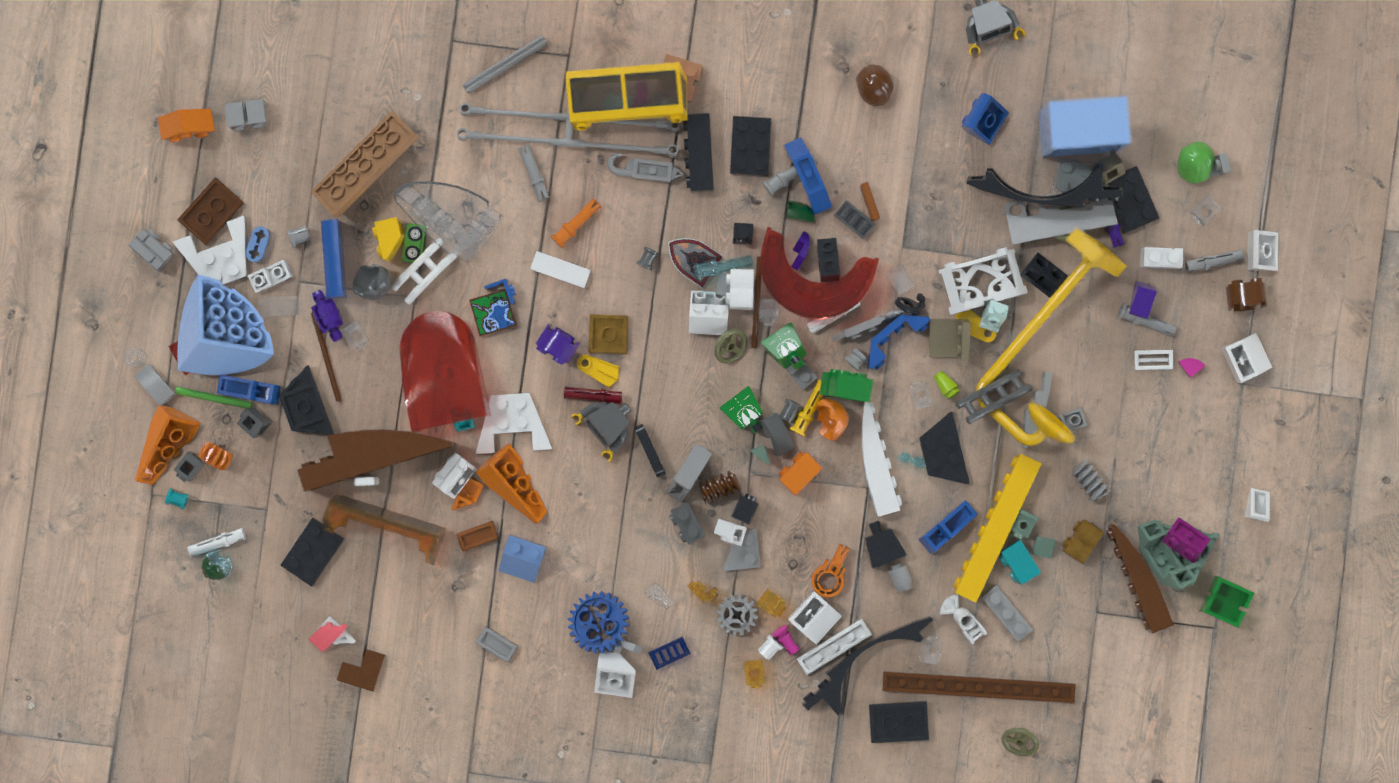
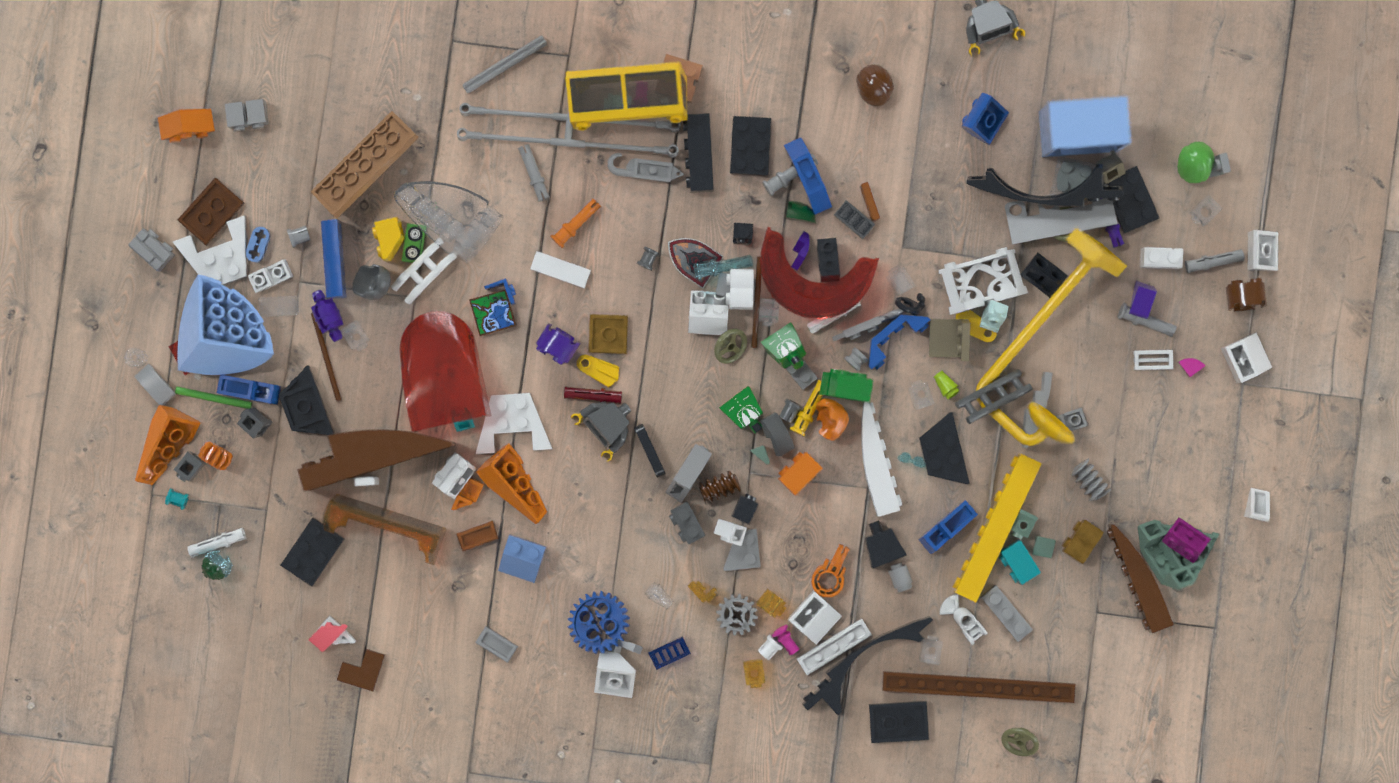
green piece [1199,576,1255,628] -> none

